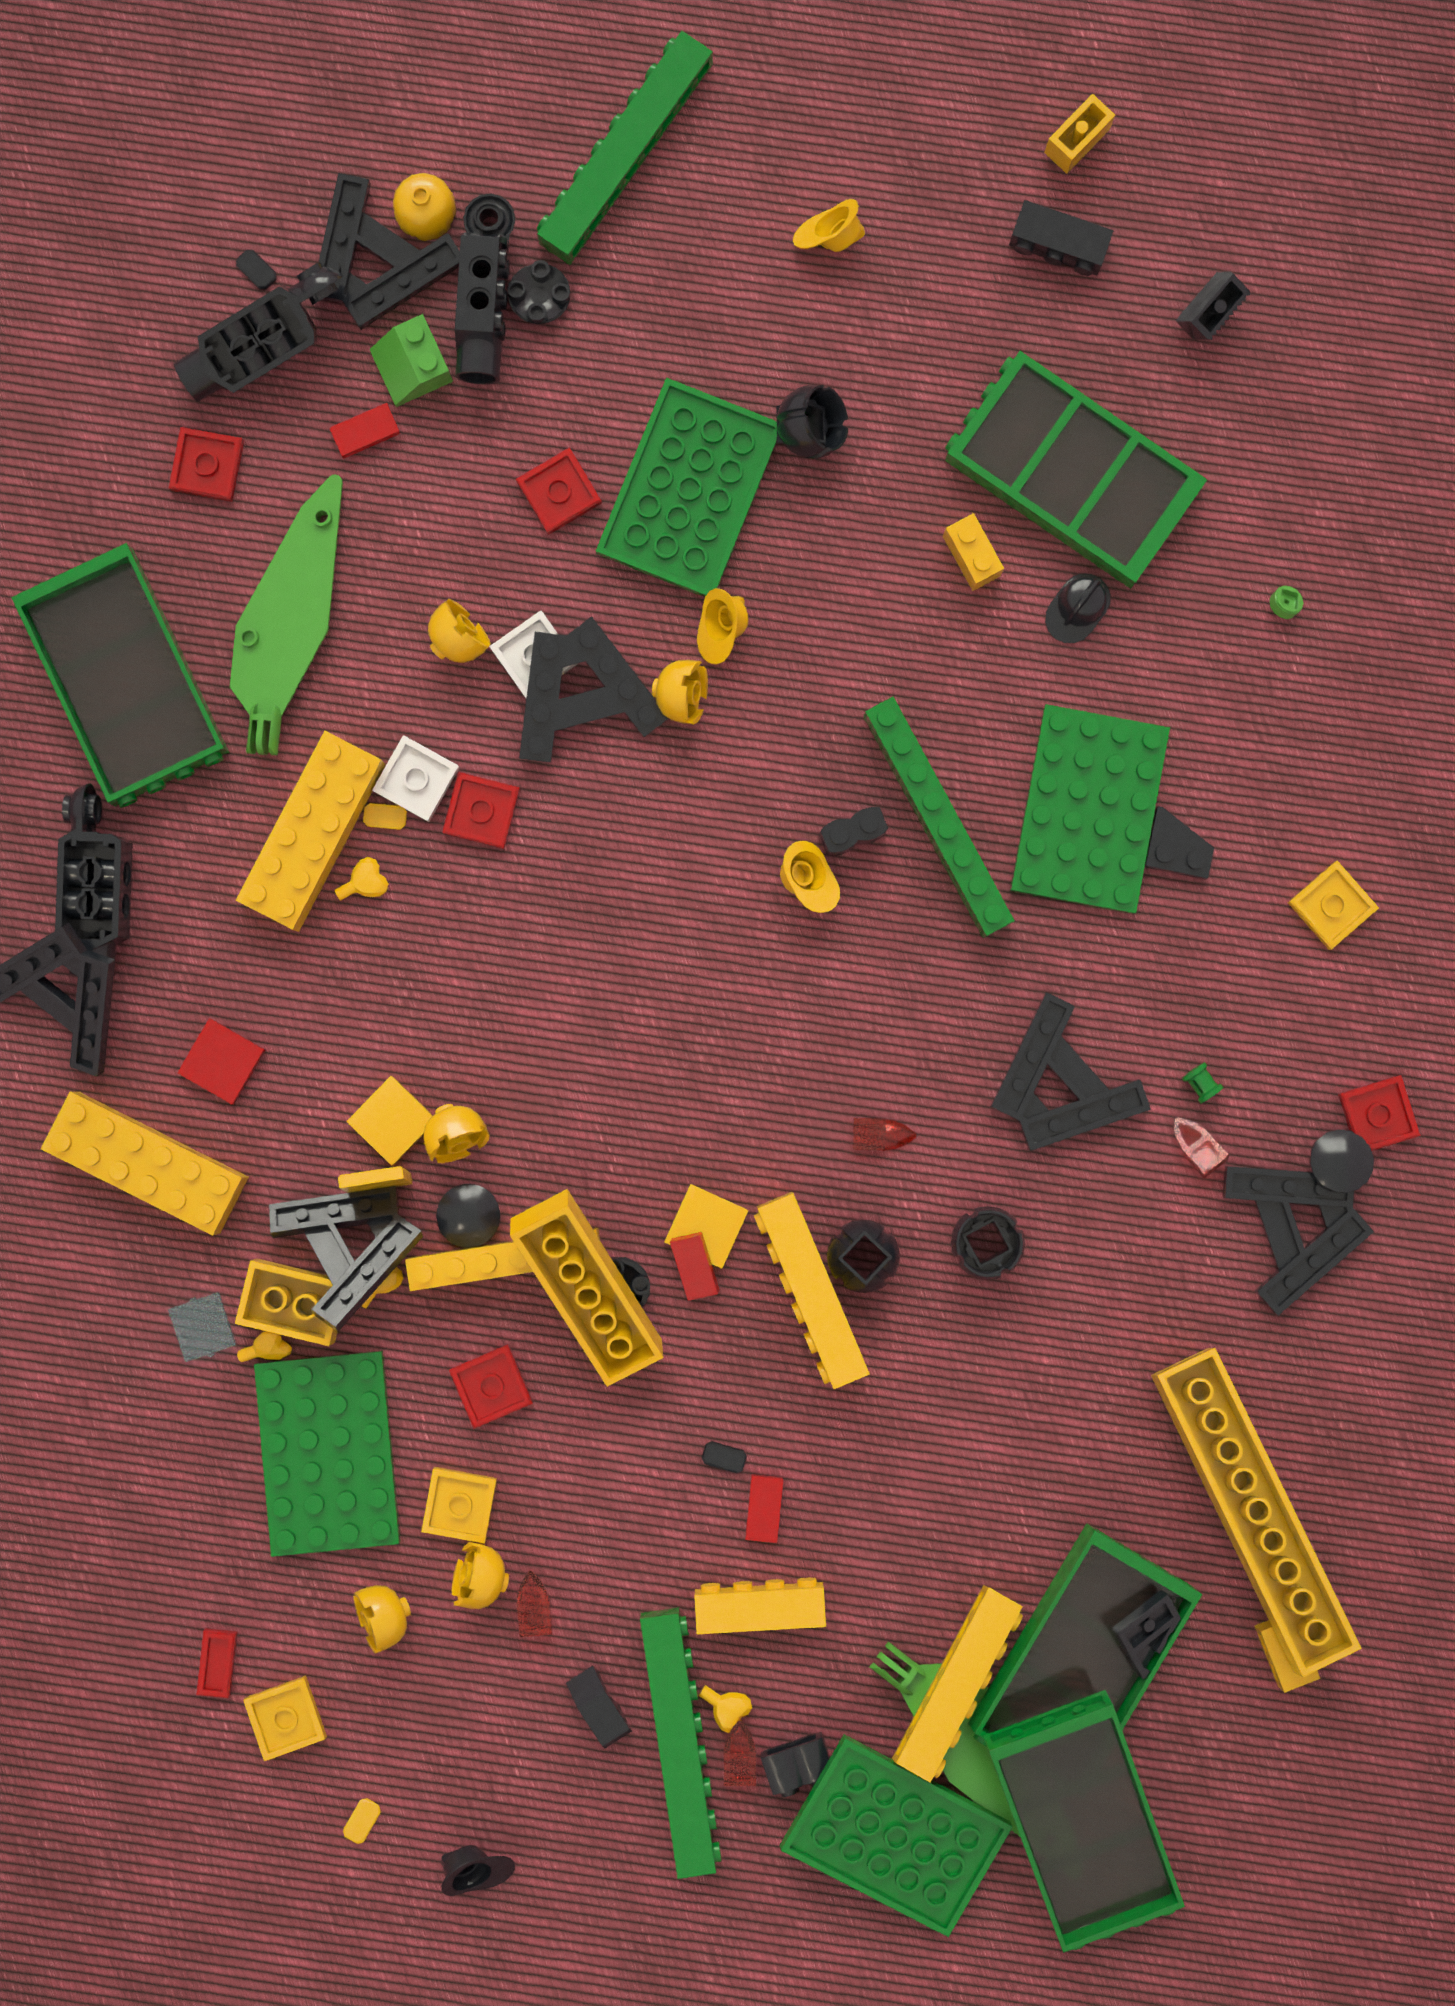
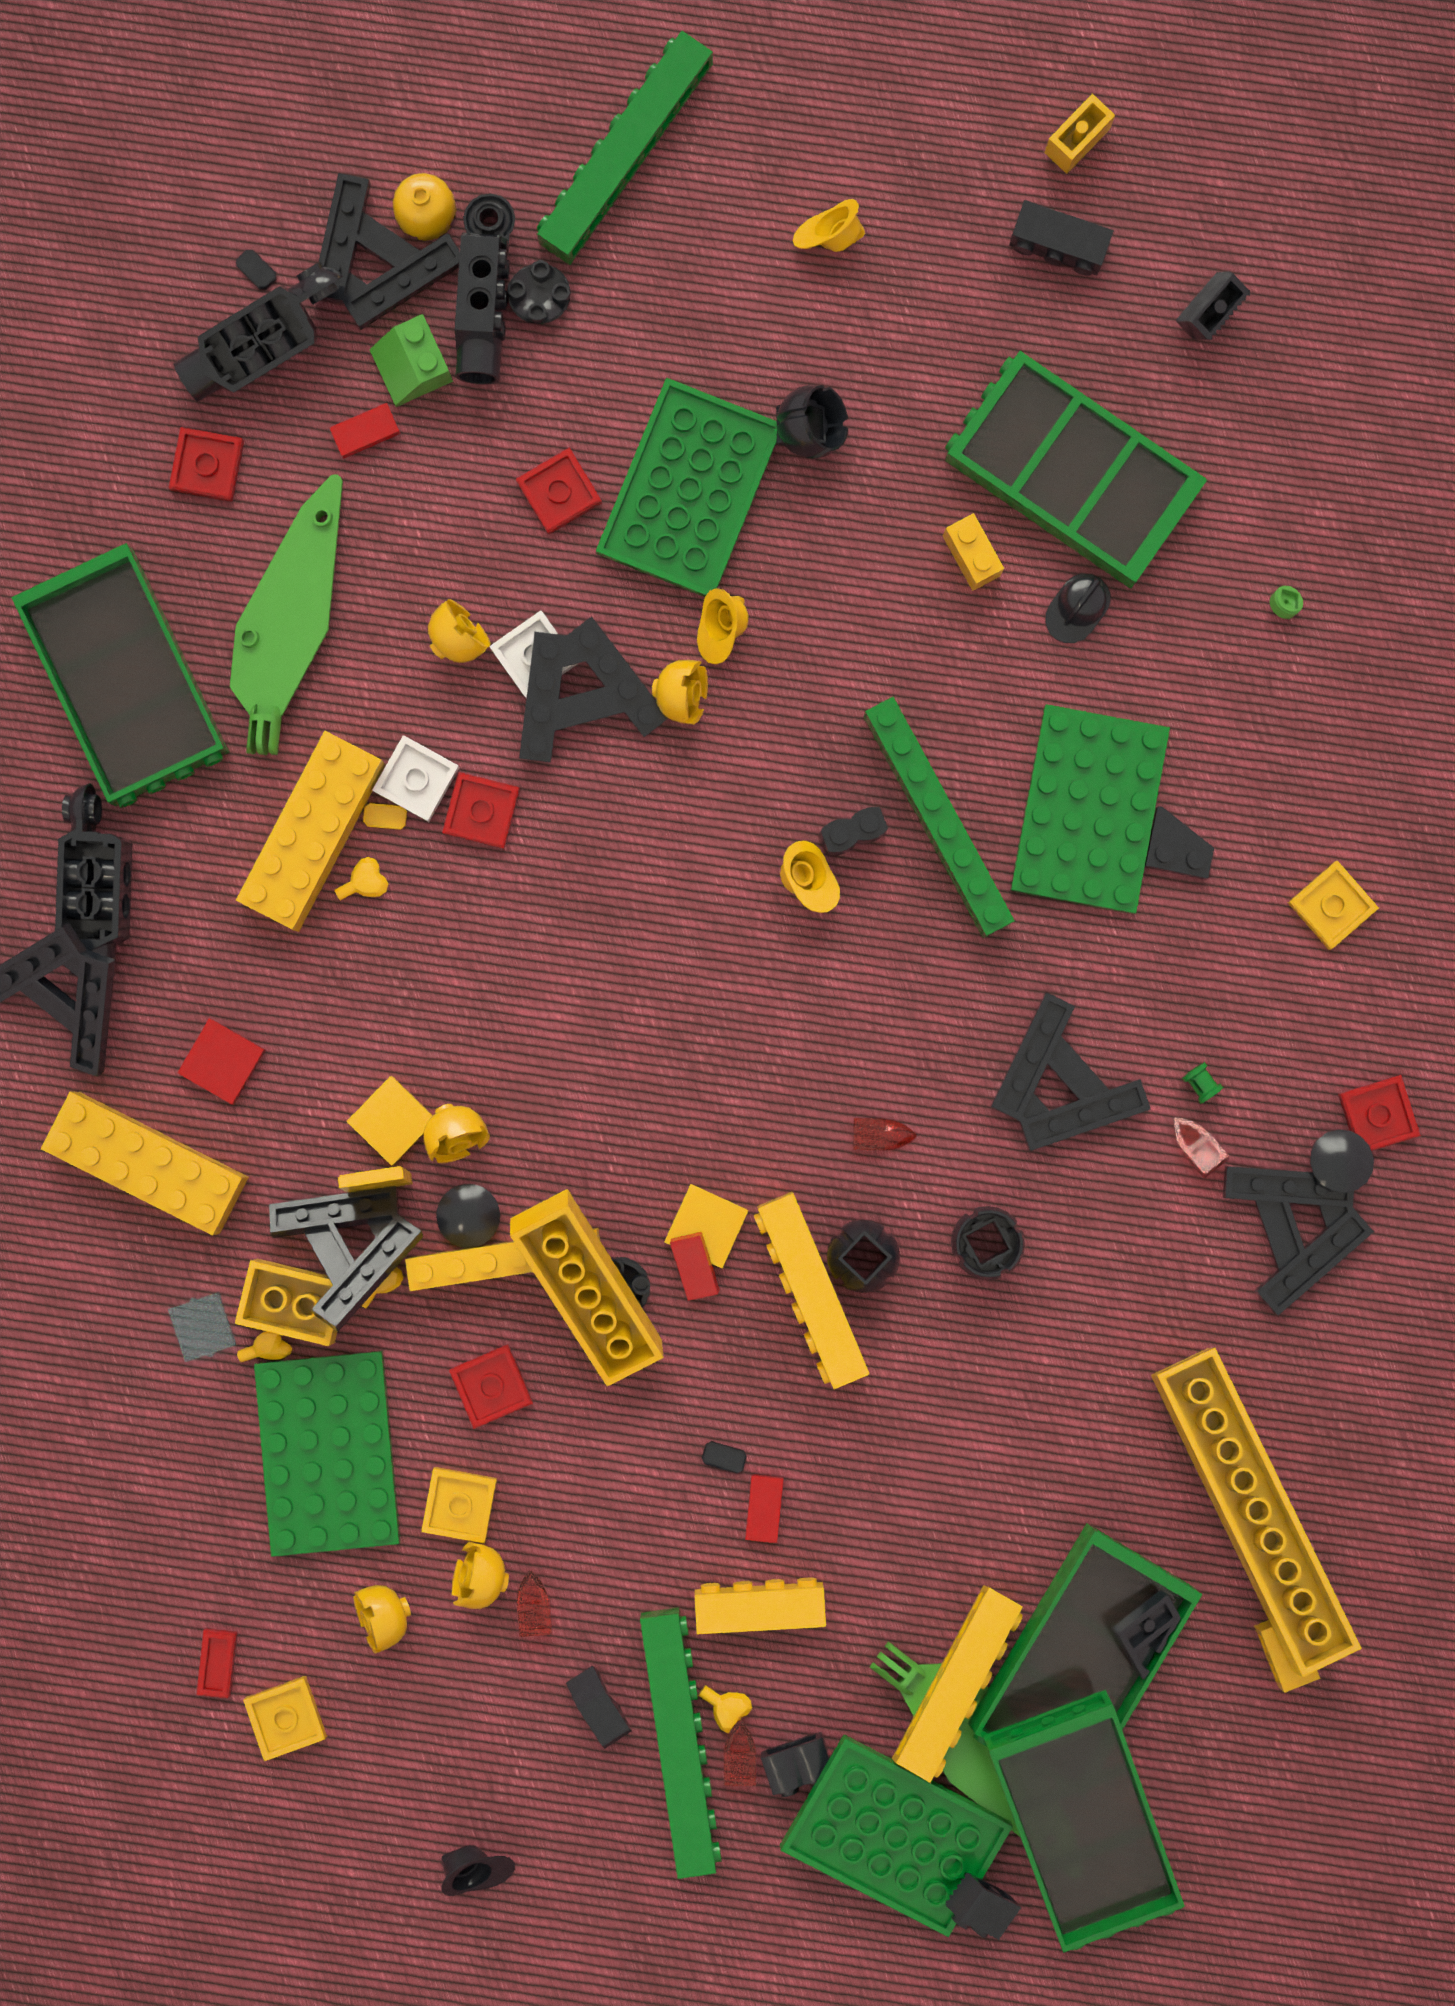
yellow piece [343,1798,381,1844] -> none
none -> black brick [946,1873,1021,1940]

